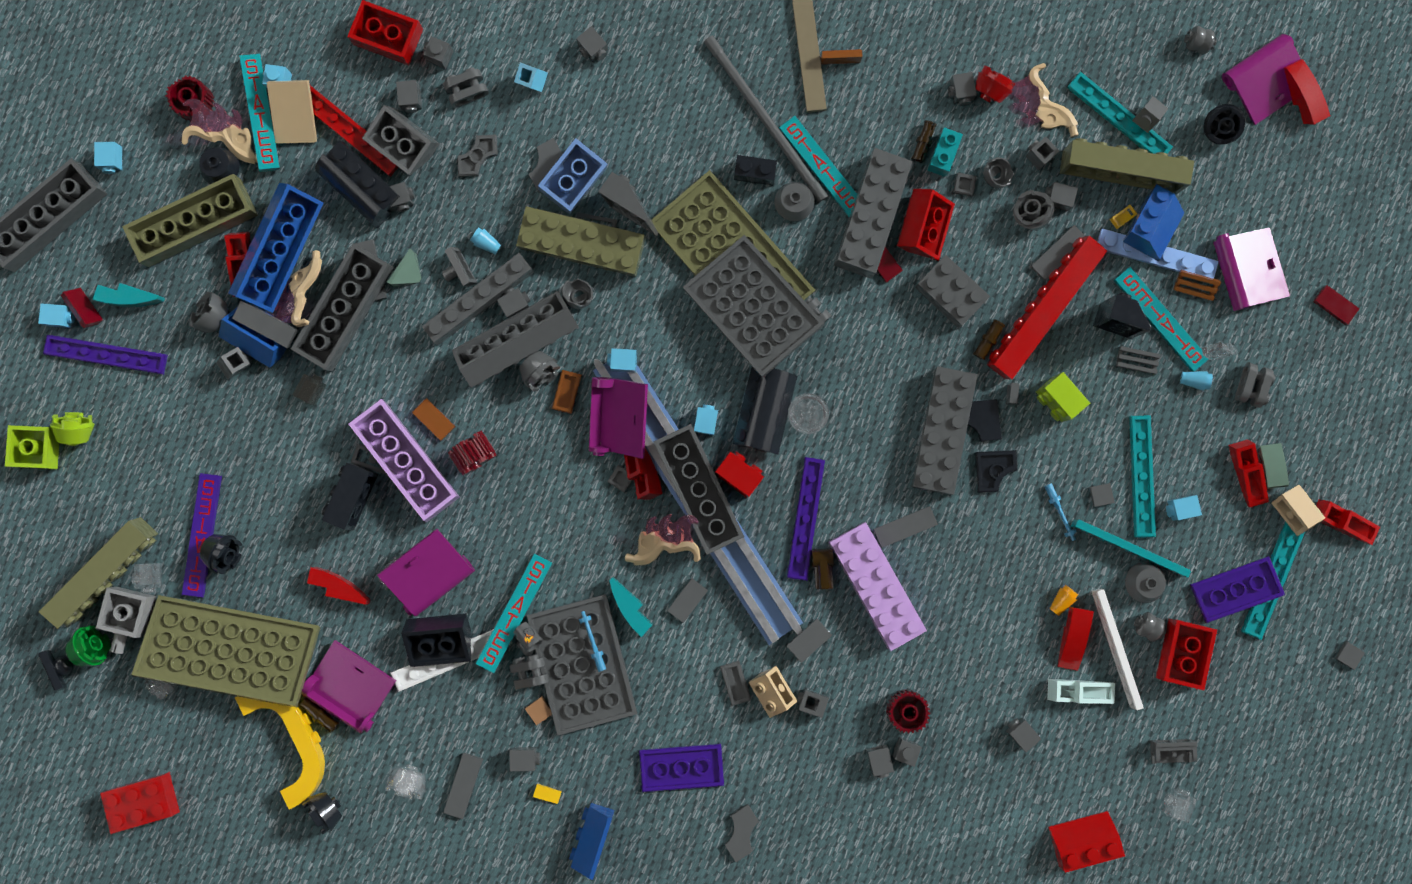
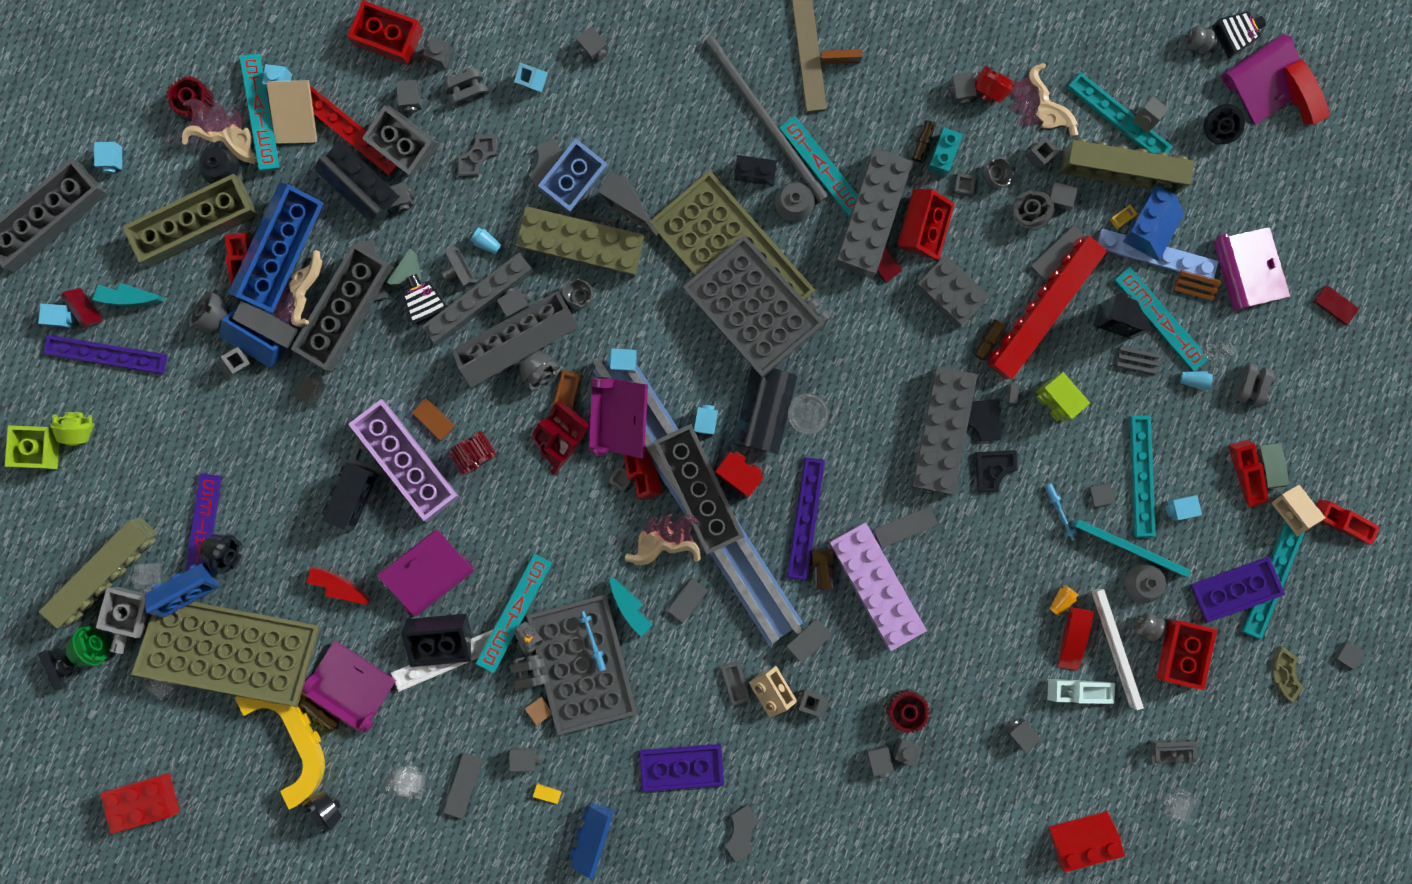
none -> blue slope [145,563,220,618]
none -> black torso [402,274,448,325]
none -> dark red slope [531,400,590,475]
none -> black torso [1212,11,1266,59]
none -> olive tile [1273,646,1304,704]

